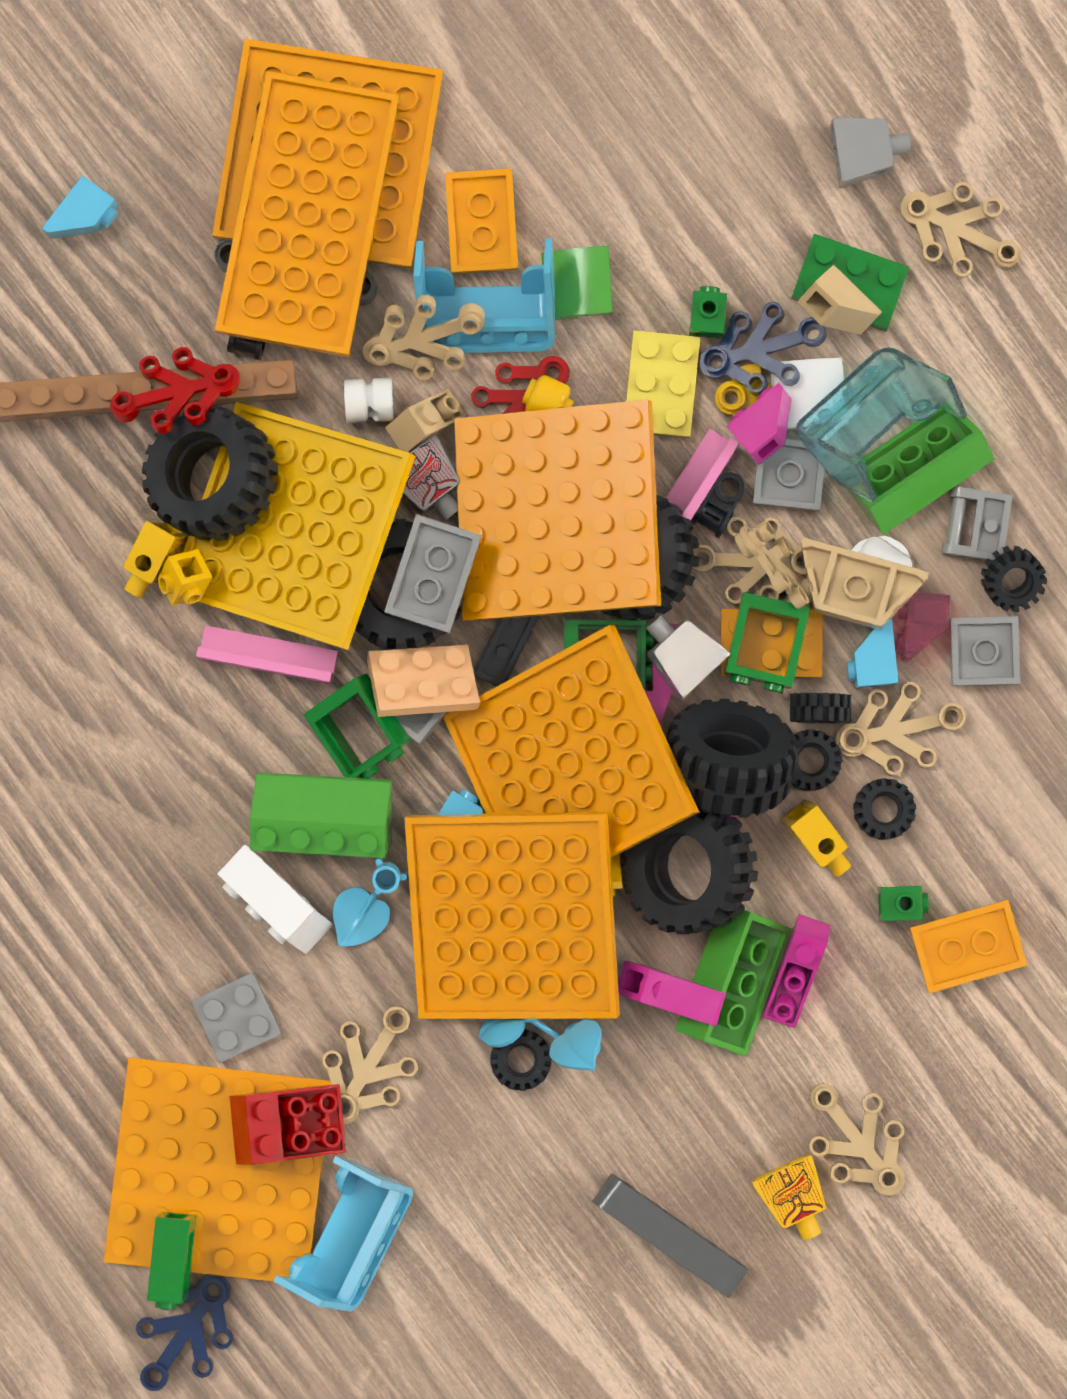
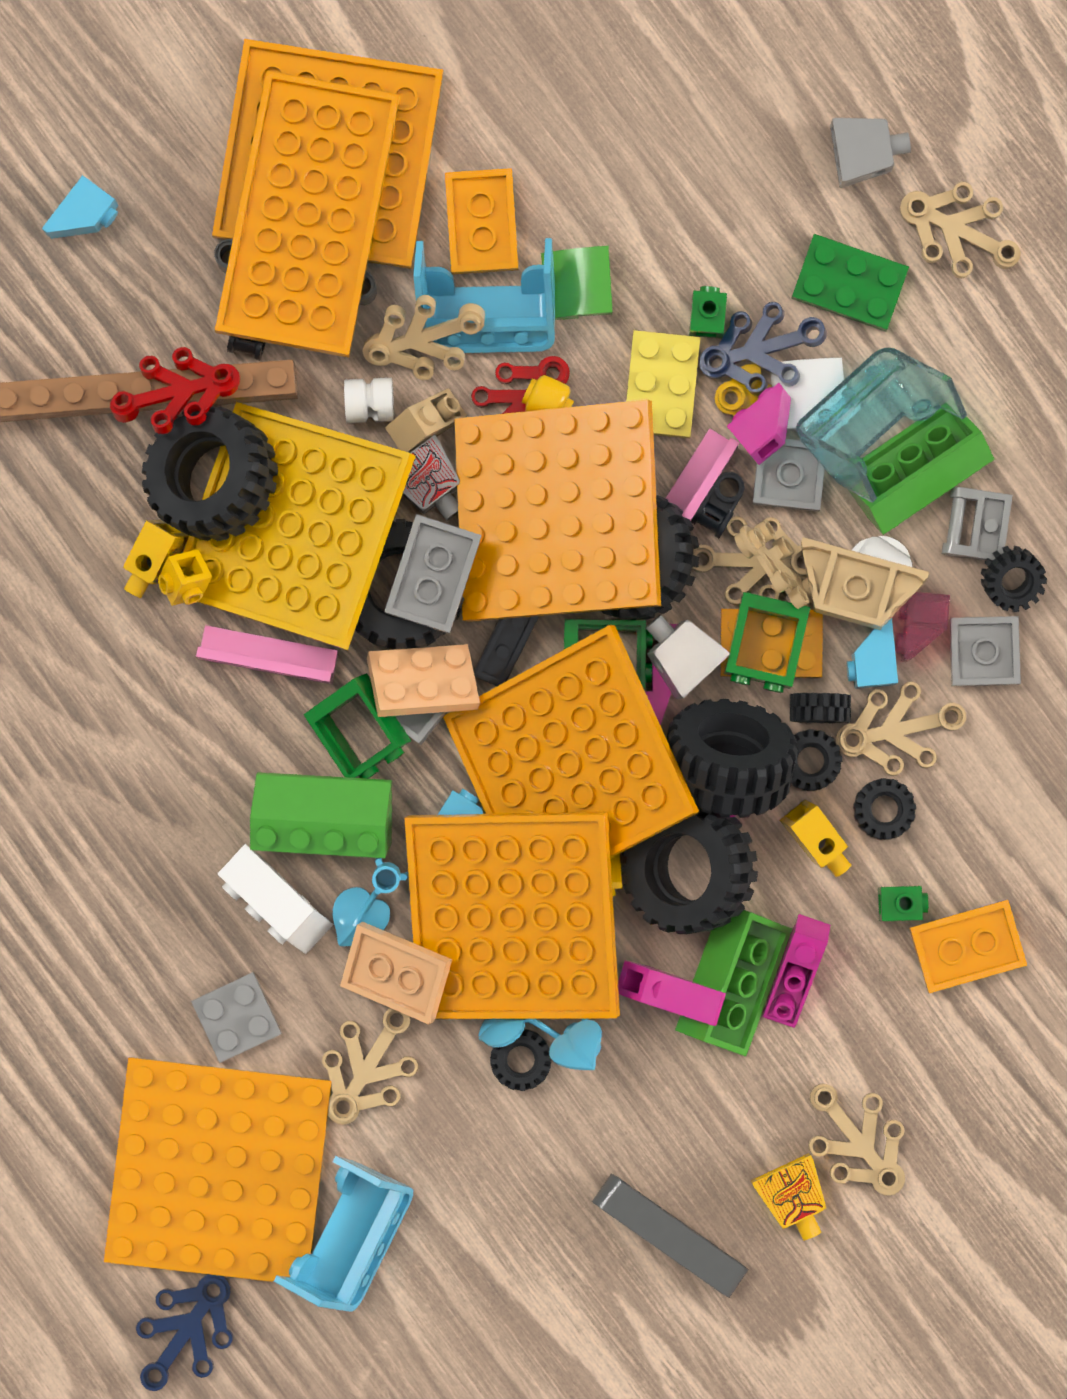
green window [147,1212,197,1309] -> none
red slope [229,1084,346,1165] -> none
tan slope [797,265,882,335] -> none
none -> light nougat plate [340,922,452,1025]

